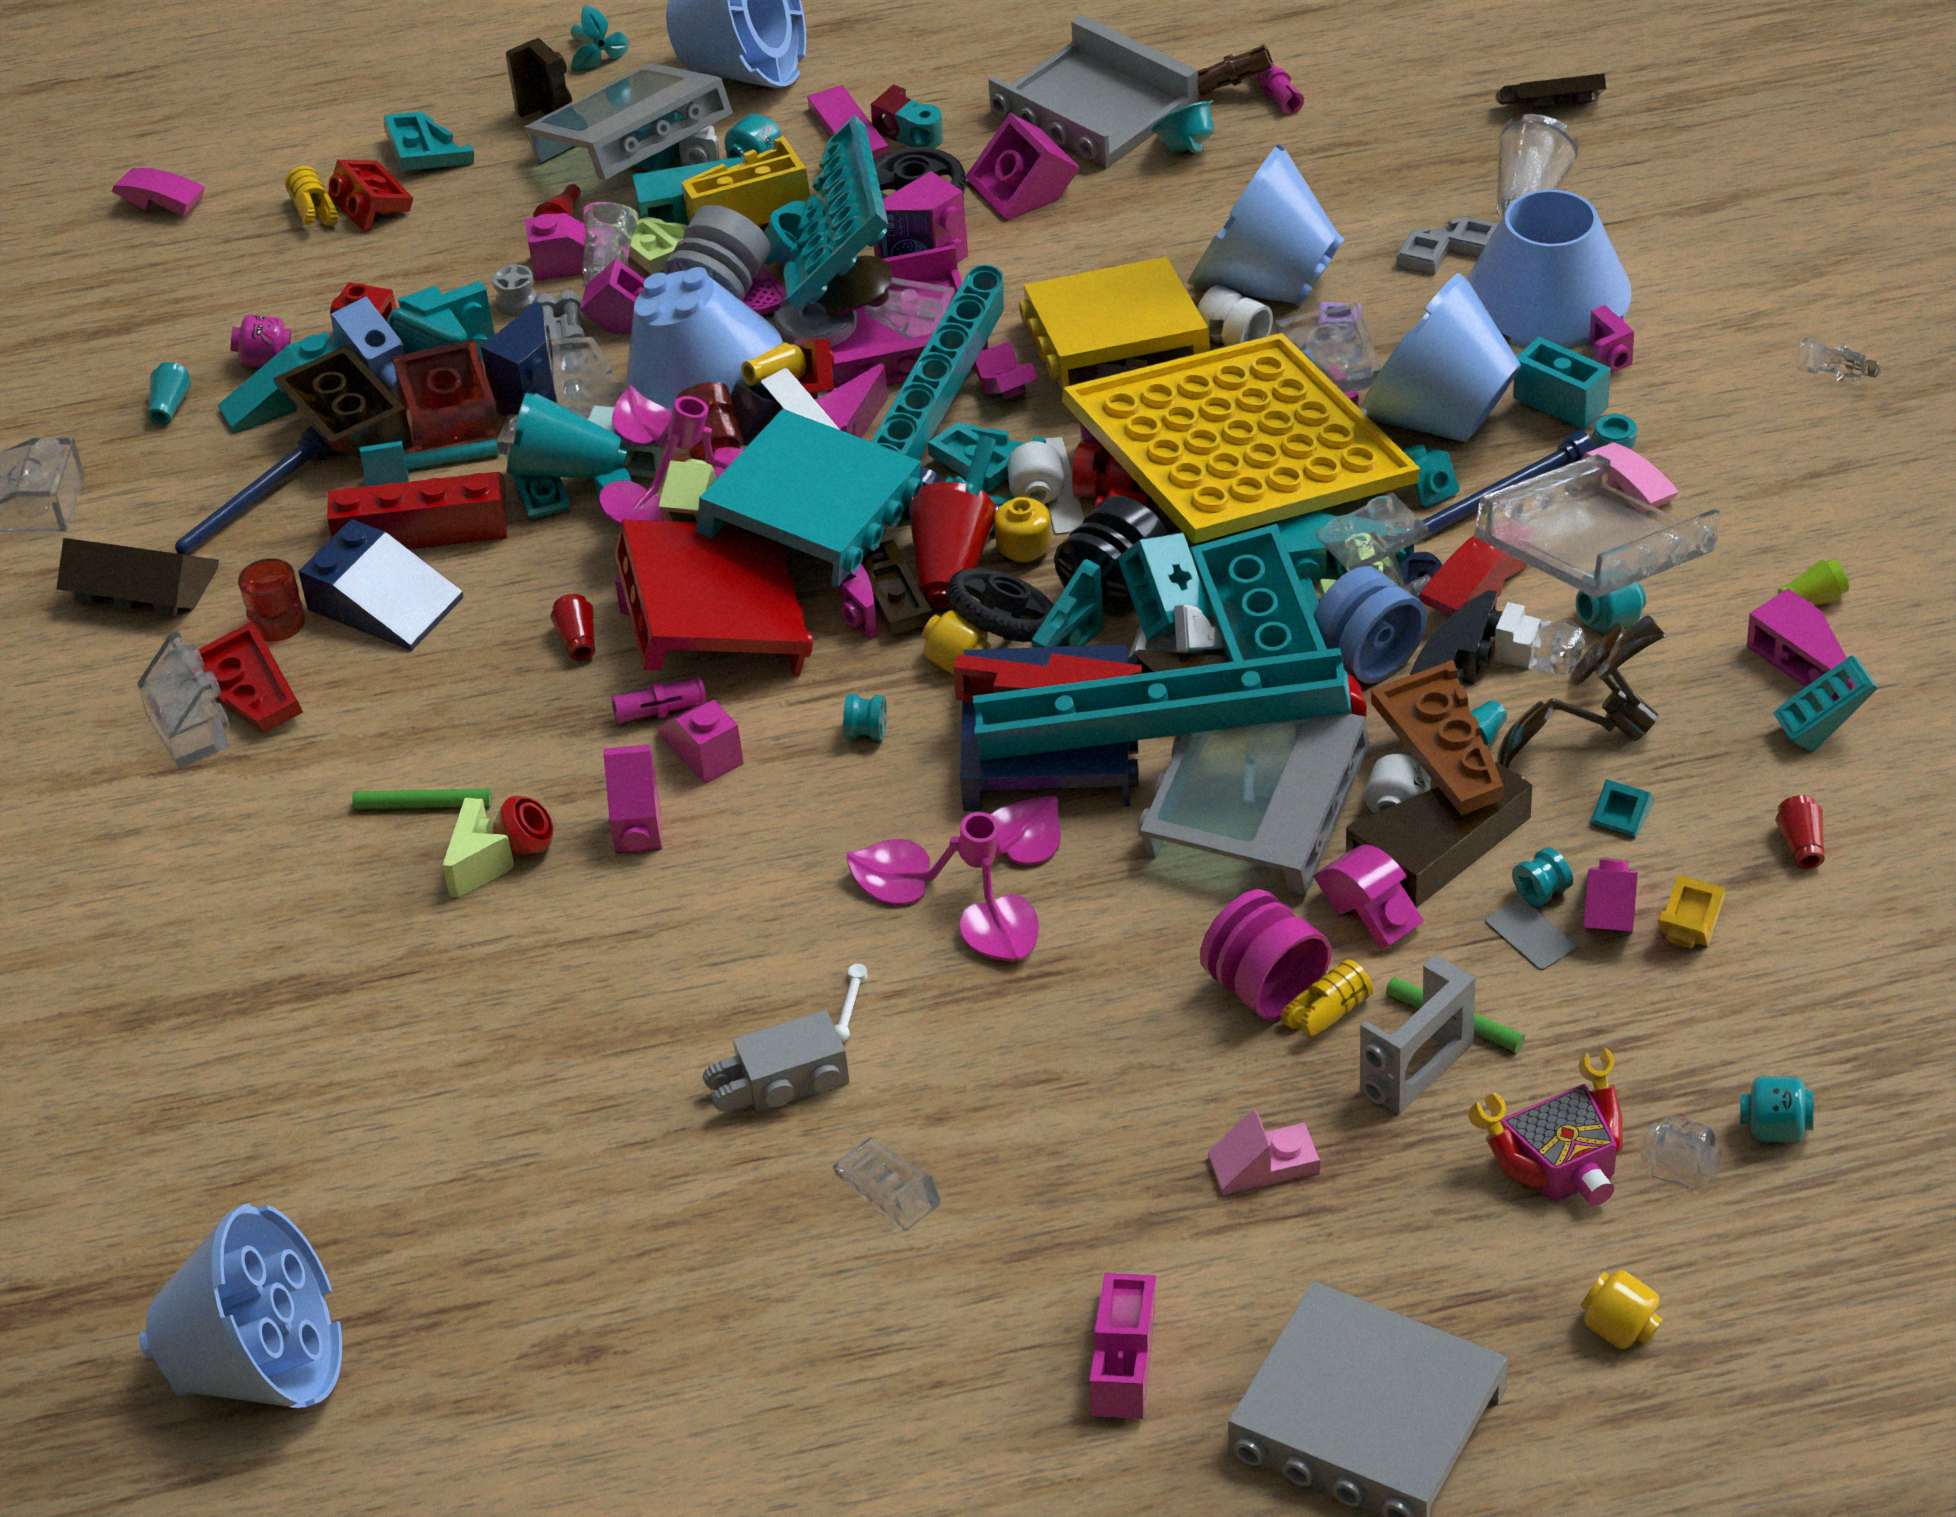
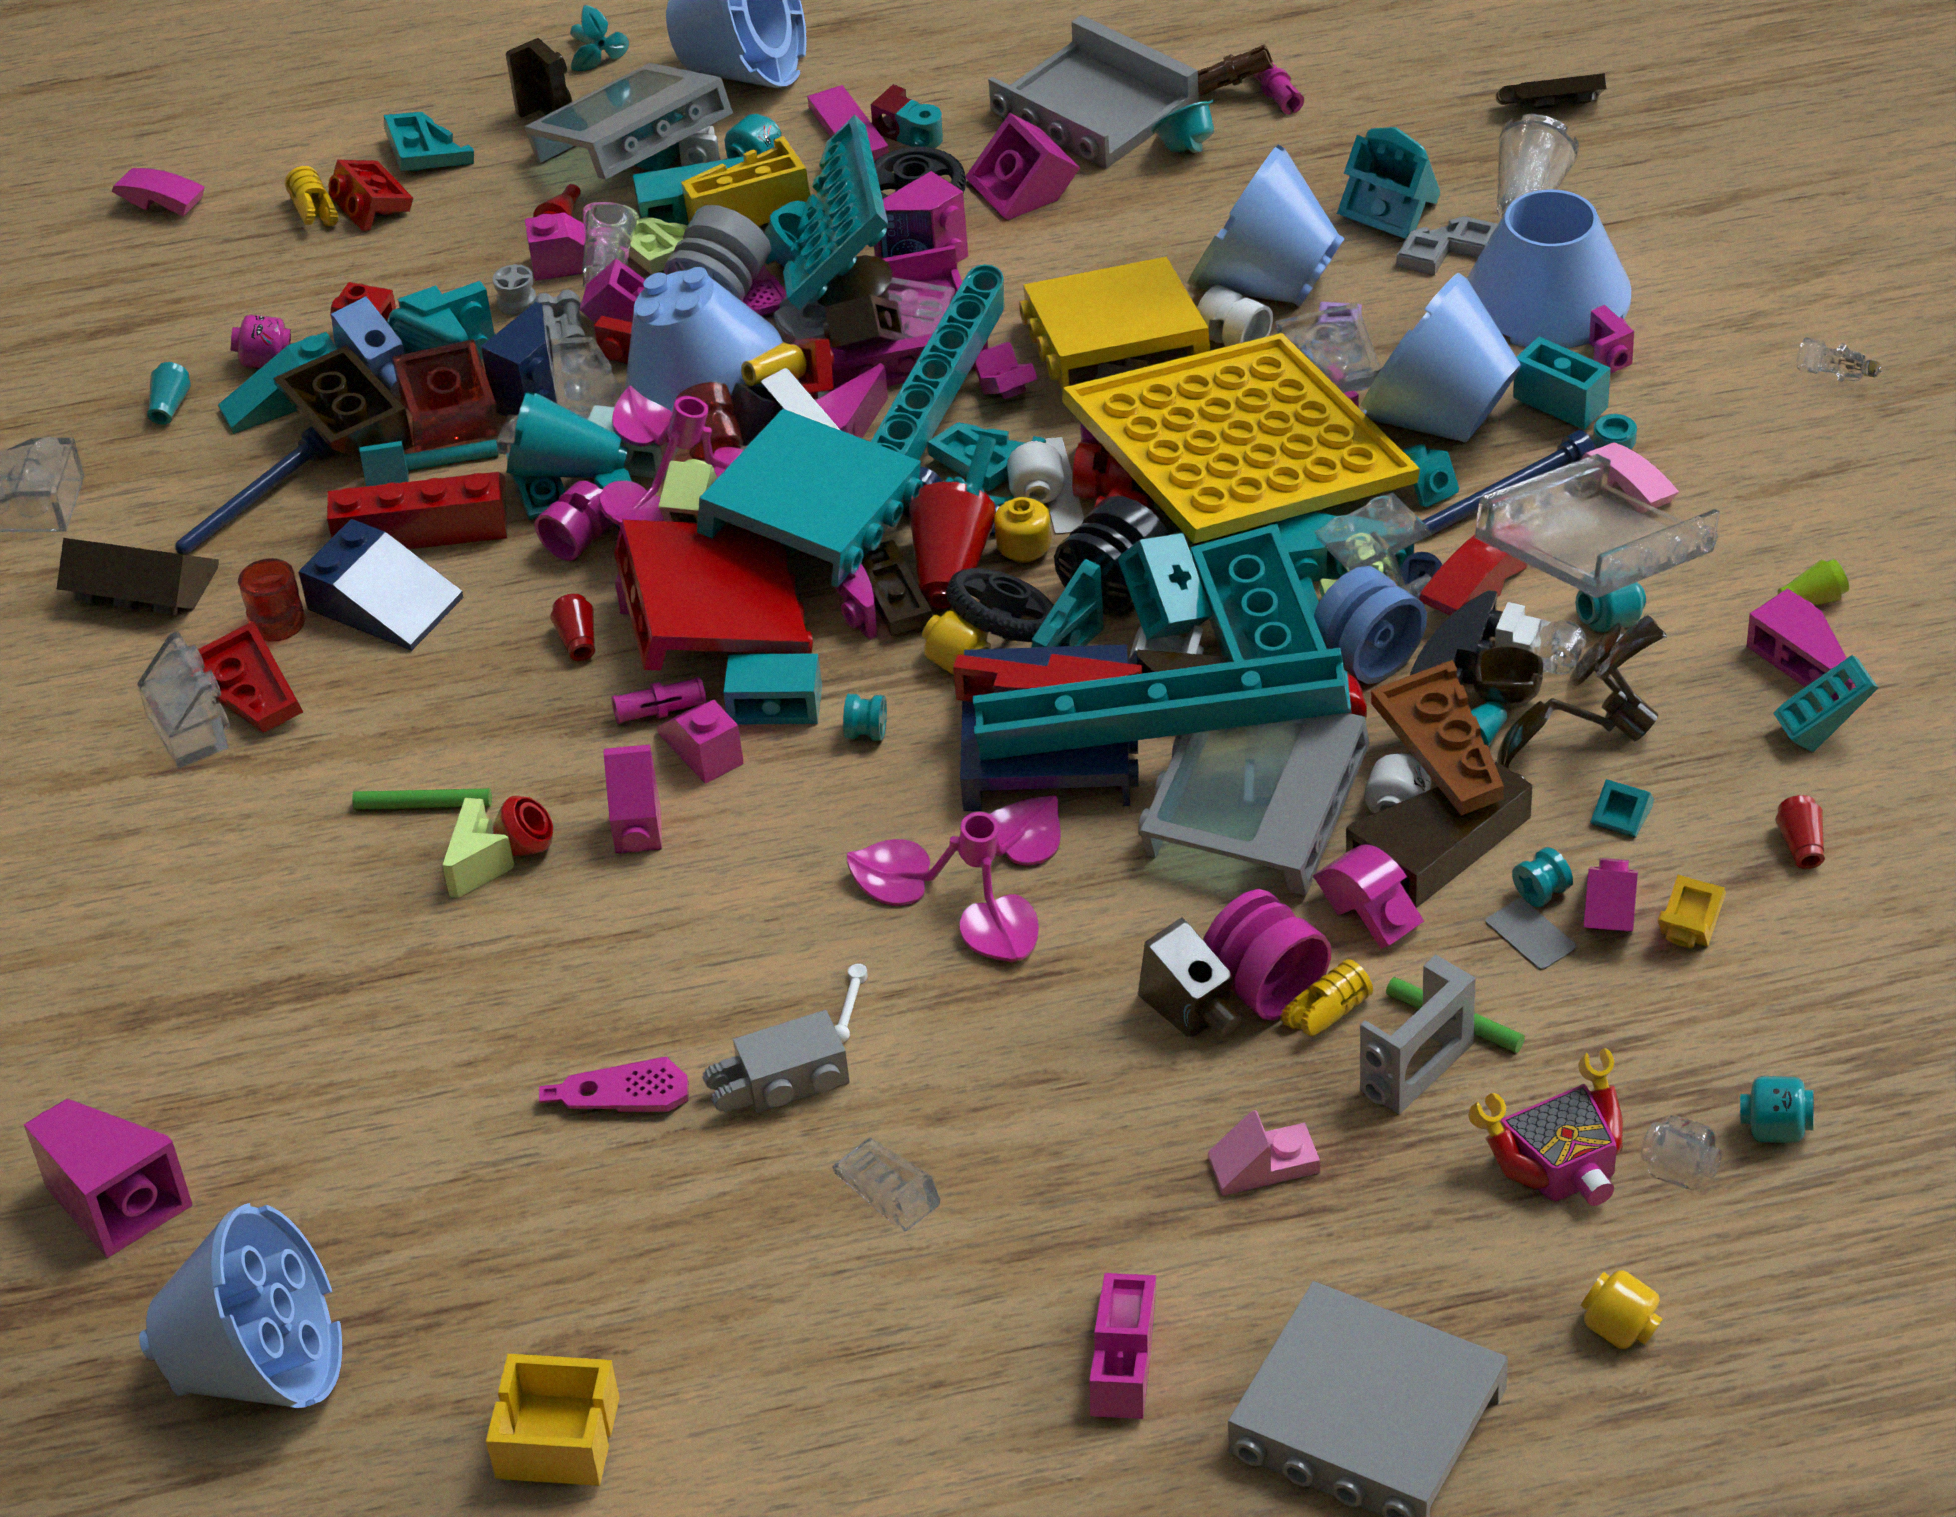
white tile [1174,605,1223,651] -> none
none -> dark pink slope [23,1098,193,1258]
none -> yellow piece [486,1353,620,1486]
none -> dark pink wheel [534,481,614,561]
none -> dark pink piece [539,1057,689,1112]
none -> red plate [594,316,632,364]
none -> teal brick [723,654,822,725]
none -> dark brown brick [823,295,905,351]
none -> dark brown torso [1138,917,1242,1038]
none -> teal piece [1336,127,1440,239]
none -> dark brown hair [1473,646,1544,708]

